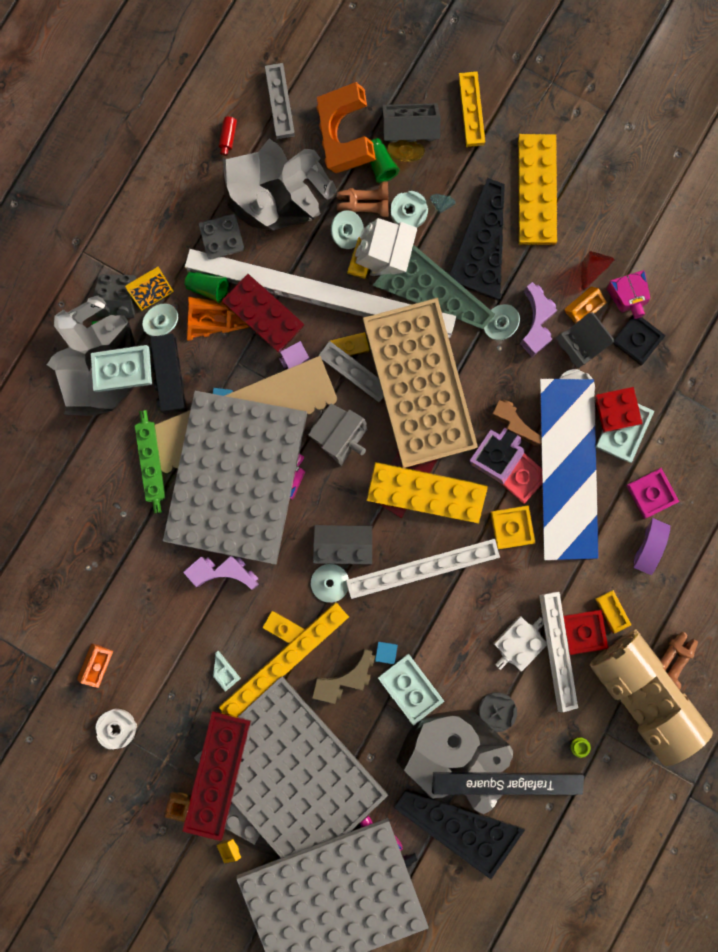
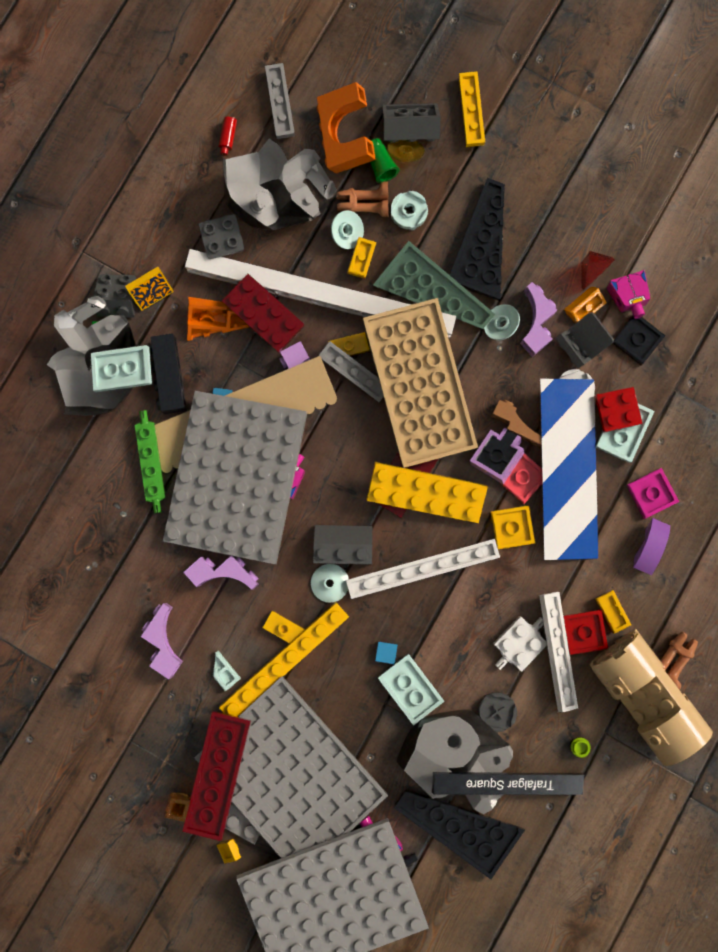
orange slope [77,643,113,688] -> none
white plate [96,708,137,749] -> none
light aqua dish [143,304,178,336] -> none
green plant [184,271,229,303] -> none
light grey piece [308,403,368,466] -> none
dark tan arch [313,649,375,704] -> none
white piece [355,218,417,276] -> none
clear light blue tile [430,194,456,213] -> none
yellow plate [518,134,557,245] -> none
none -> lavender arch [141,603,183,679]

